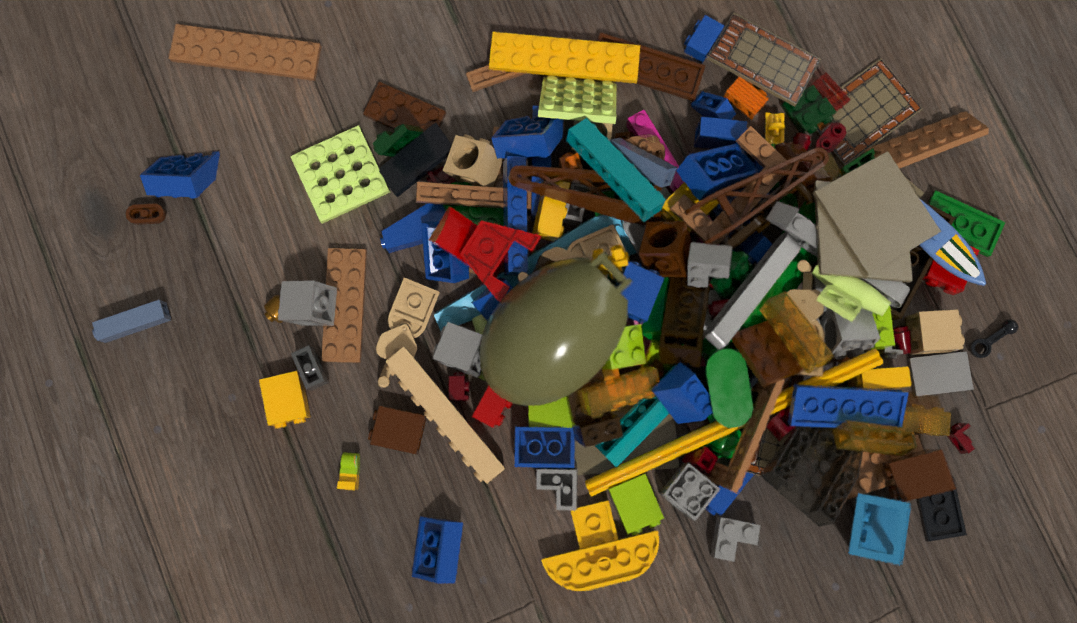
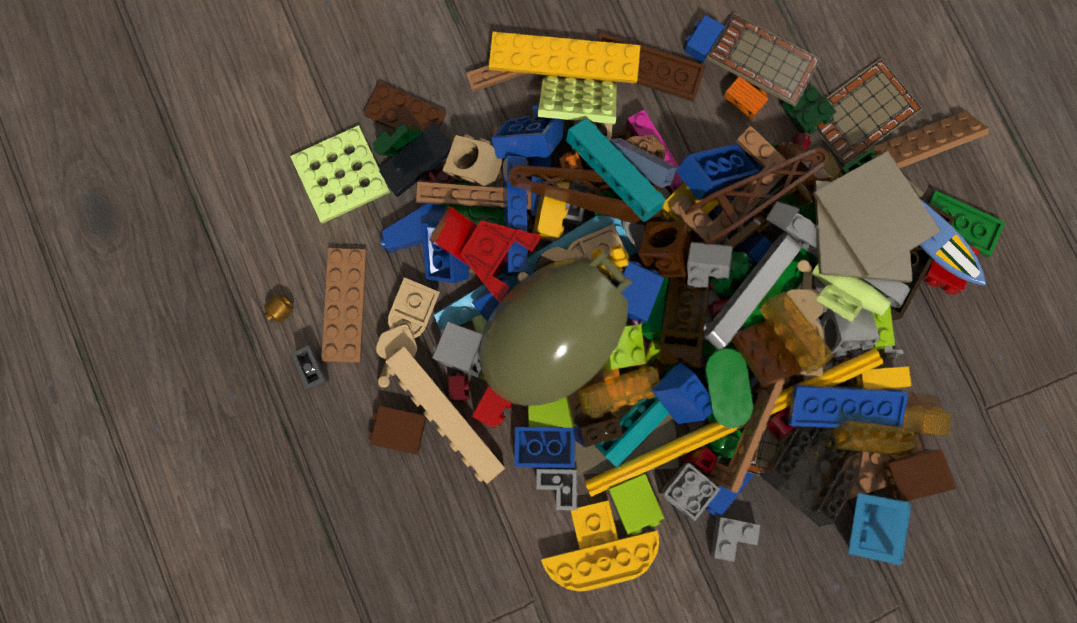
sand blue brick [92,300,171,343] -> none
reddish brown plate [126,204,166,225] -> none
blue wedge [140,151,220,199] -> none
medium nougat plate [169,24,322,81] -> none
yellow brick [259,371,311,429] -> none
light grey brick [278,281,337,326] -> none
leg [337,452,360,490] -> none
blue slope [412,516,463,584] -> none
blue slope [691,91,736,120] -> none
blue brick [694,117,748,149] -> none
yellow hips [764,113,785,145] -> none
clear red tile [811,72,851,112] -> none
dark red plate [814,122,846,155] -> none
dark red cone [893,325,911,355] -> none
tan brick [905,310,964,355] -> none
light grey tile [908,351,974,397] -> none
black tile [917,476,967,542] -> none
dark red bracket [946,422,975,454] -> none
black piece [970,319,1019,358] -> none

